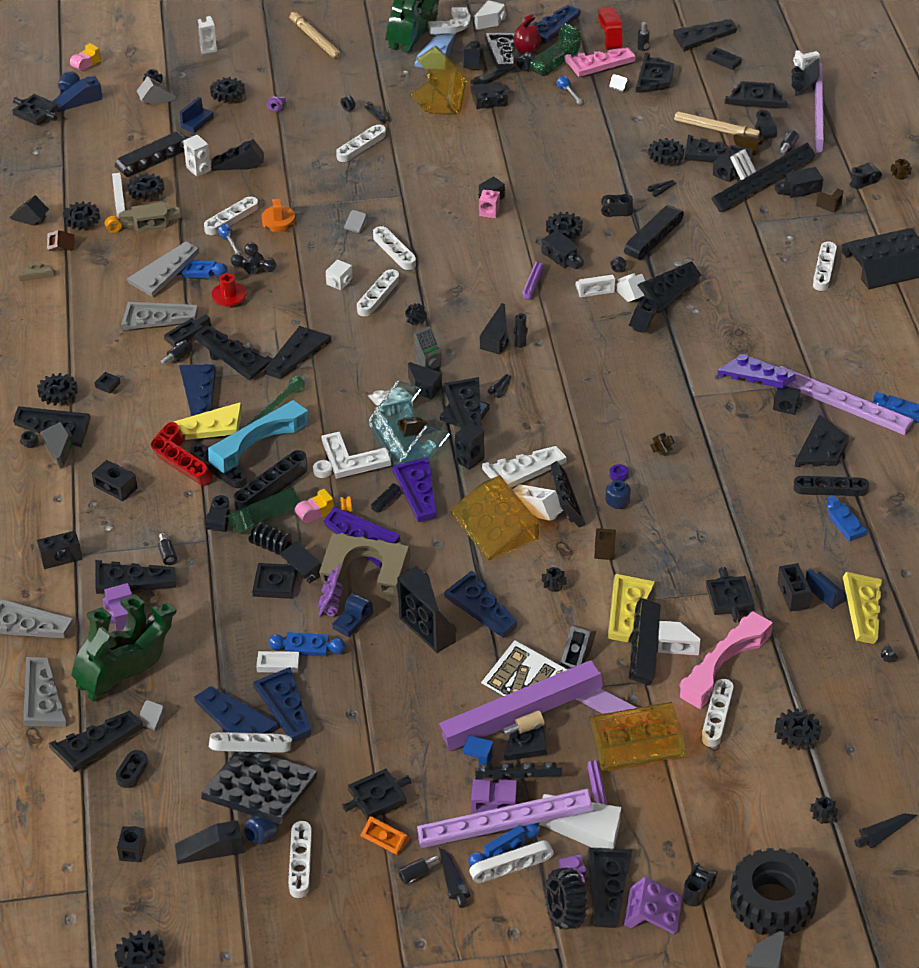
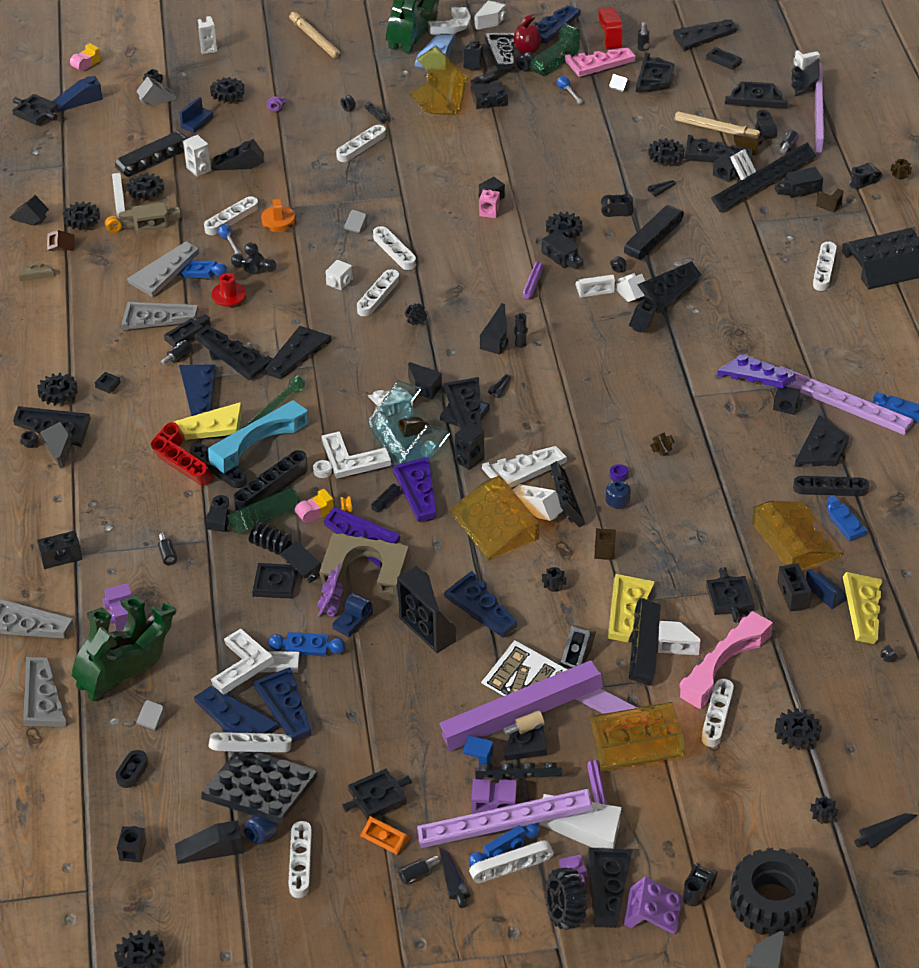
black wing [49,711,143,773] -> none
dark blue head [58,71,80,93] -> none
black brick [92,460,138,501] -> none
black wing [95,560,176,594] -> none
dark grey slope [414,326,441,369] -> none
none -> white plate [211,629,274,695]
none -> clear yellow slope [752,501,843,570]

